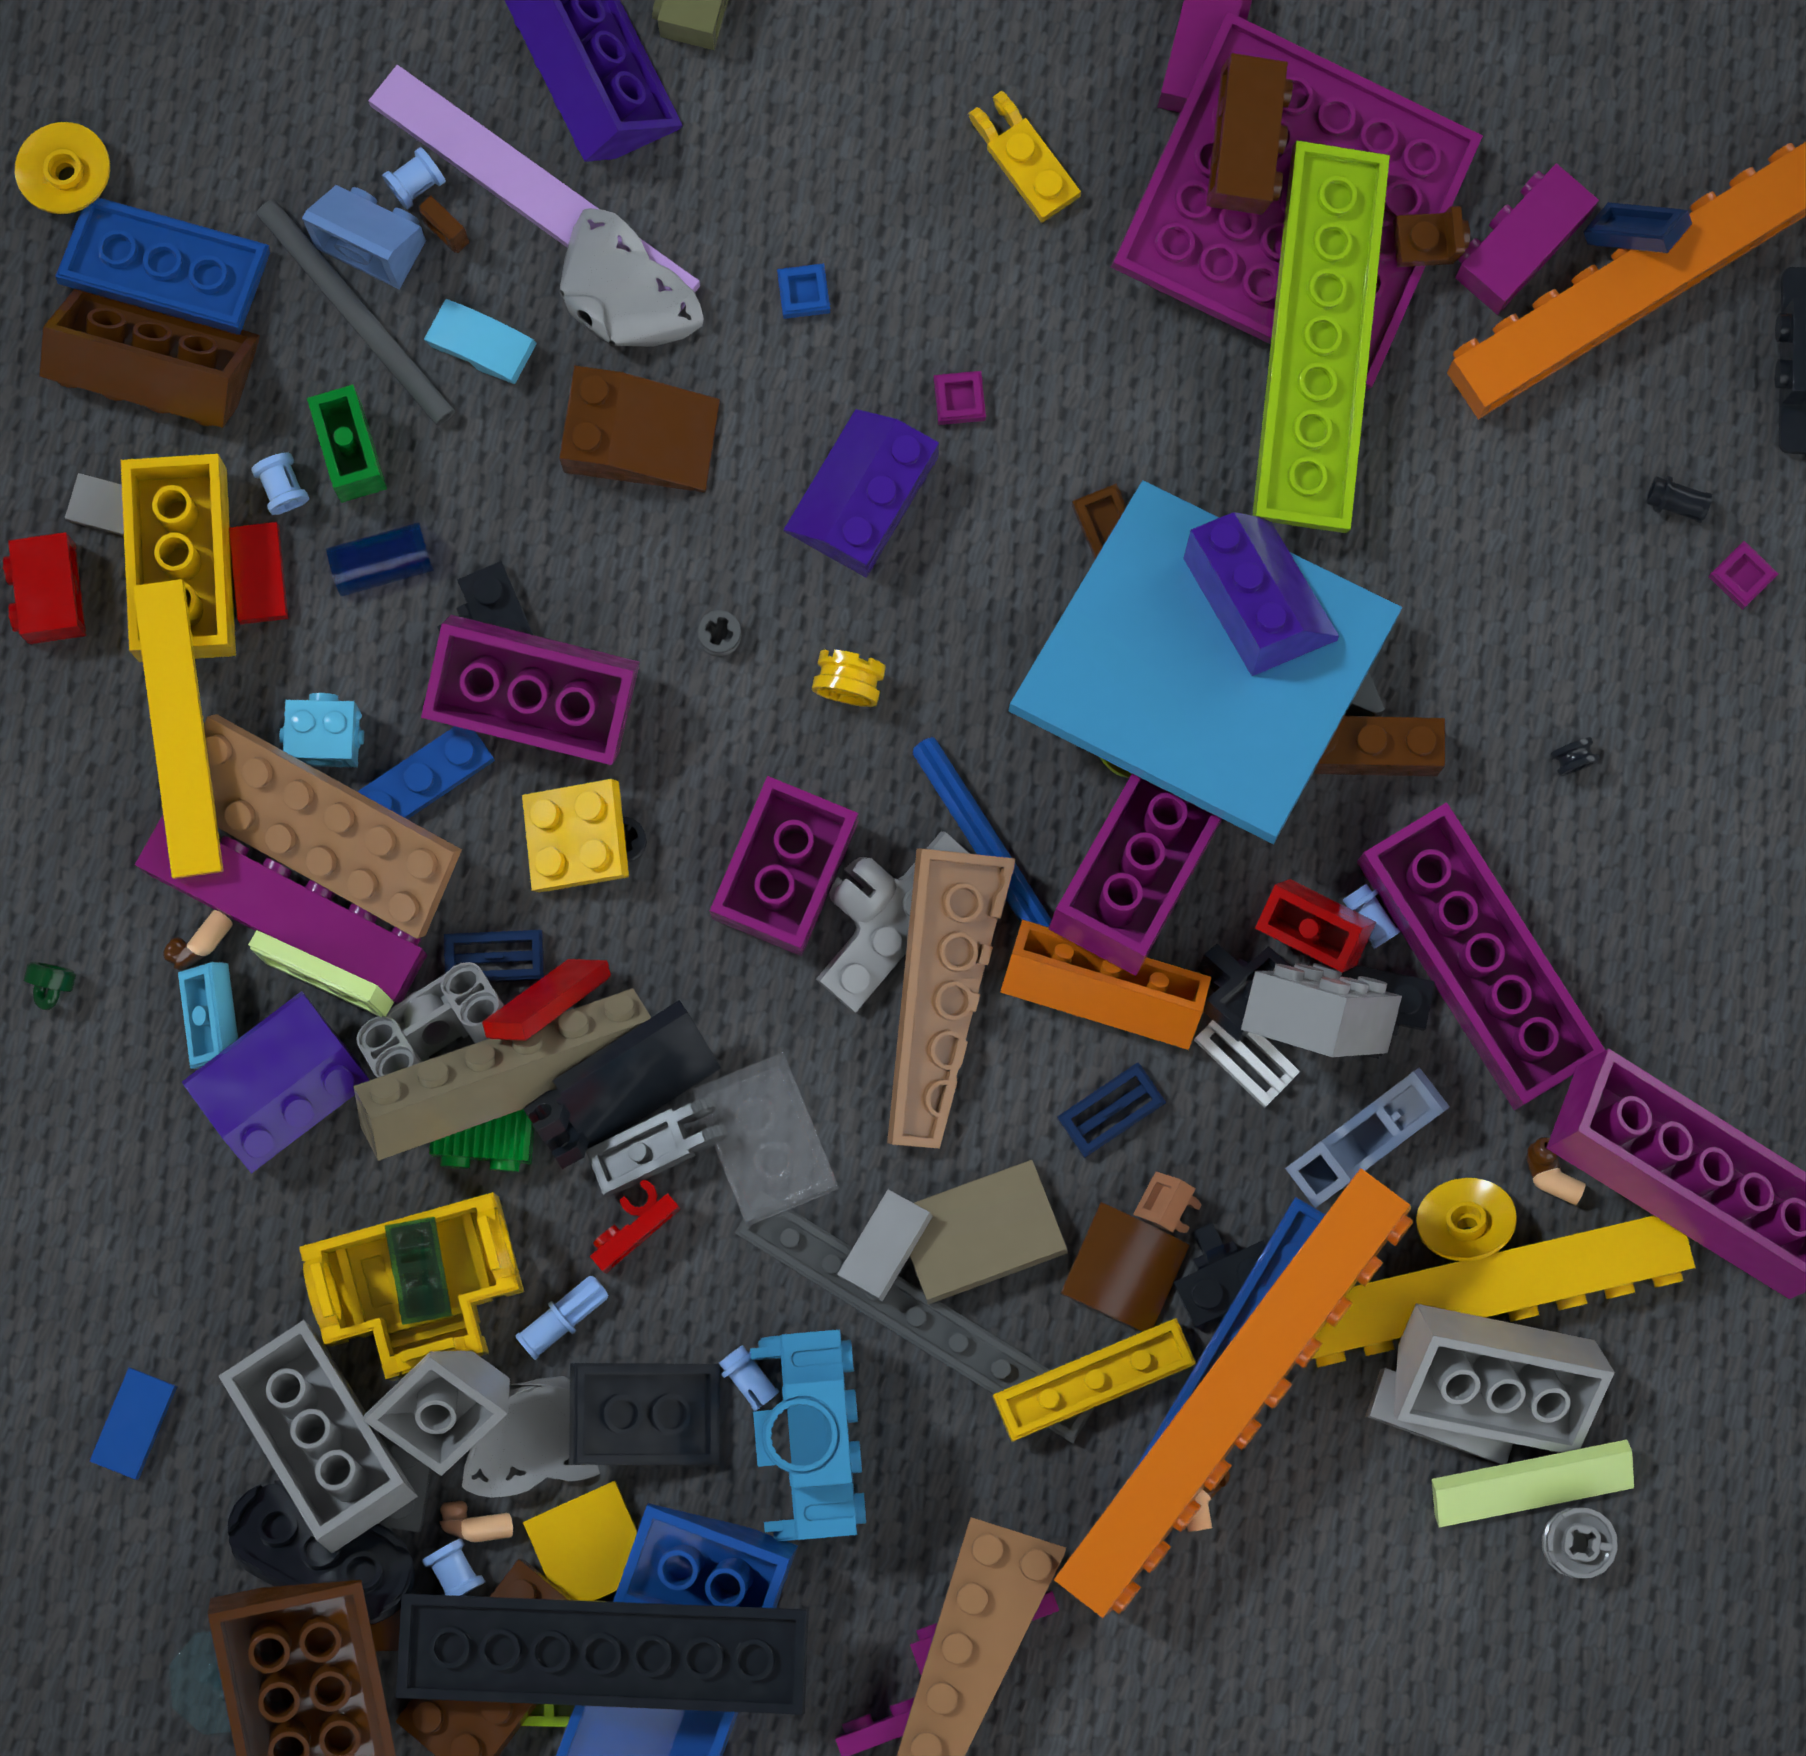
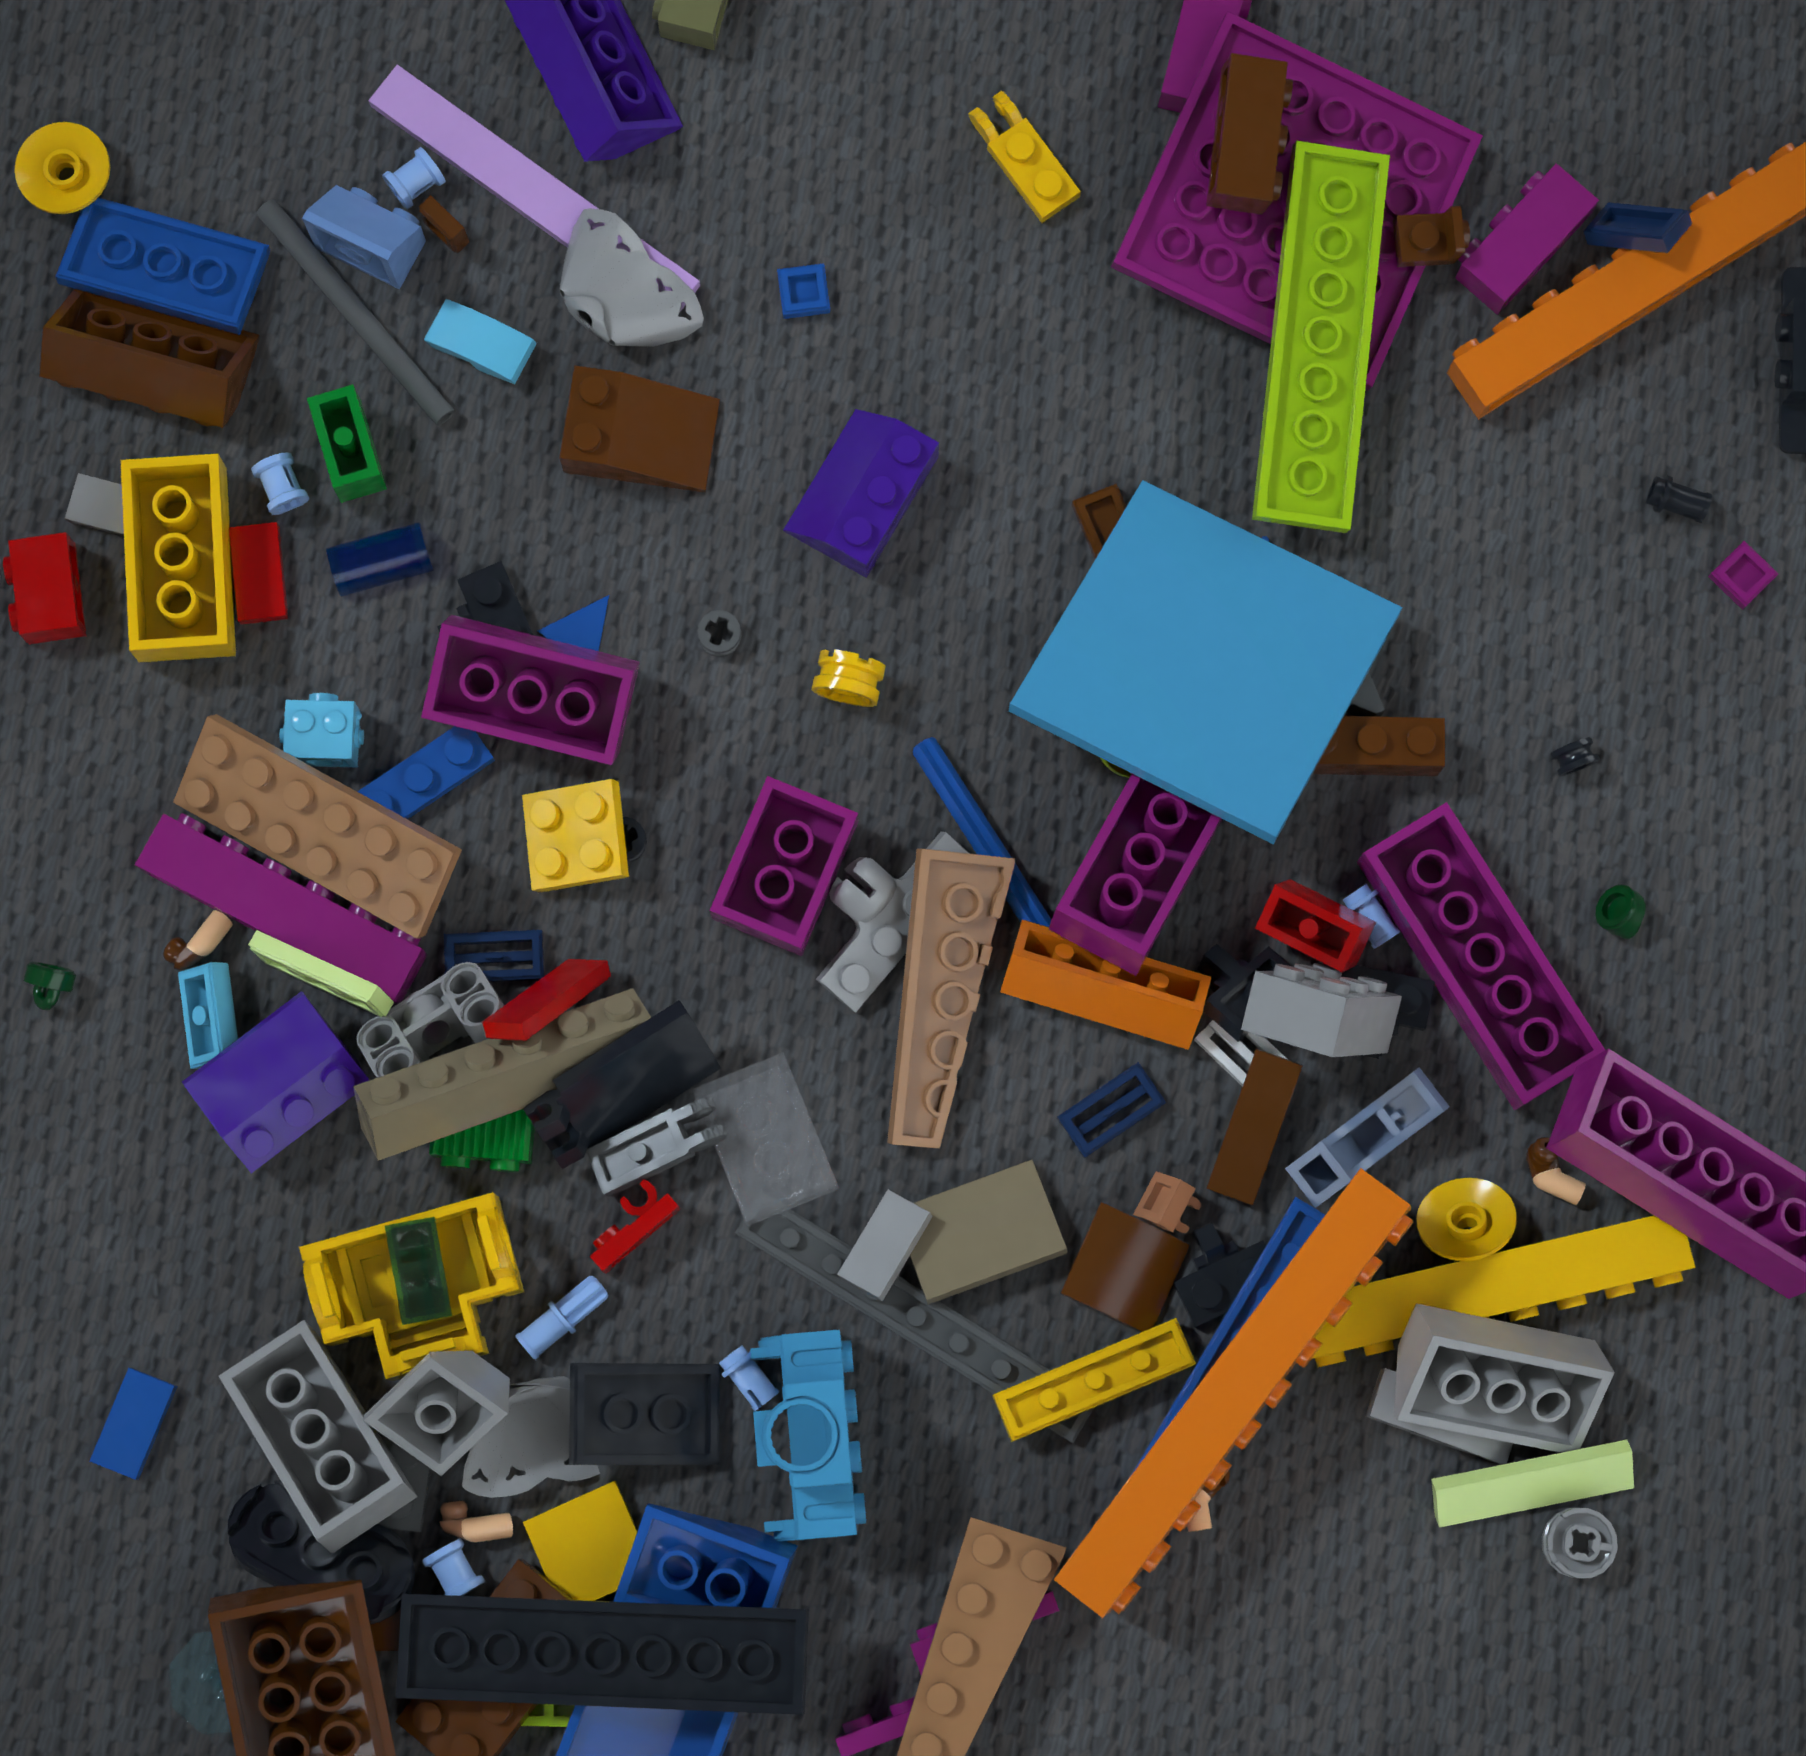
yellow tile [133,579,224,879] -> none
magenta tile [933,371,986,425] -> none
dark purple slope [1183,512,1339,676] -> none
none -> blue piece [537,595,609,651]
none -> reddish brown tile [1206,1048,1303,1205]
none -> dark green tile [1595,884,1646,939]

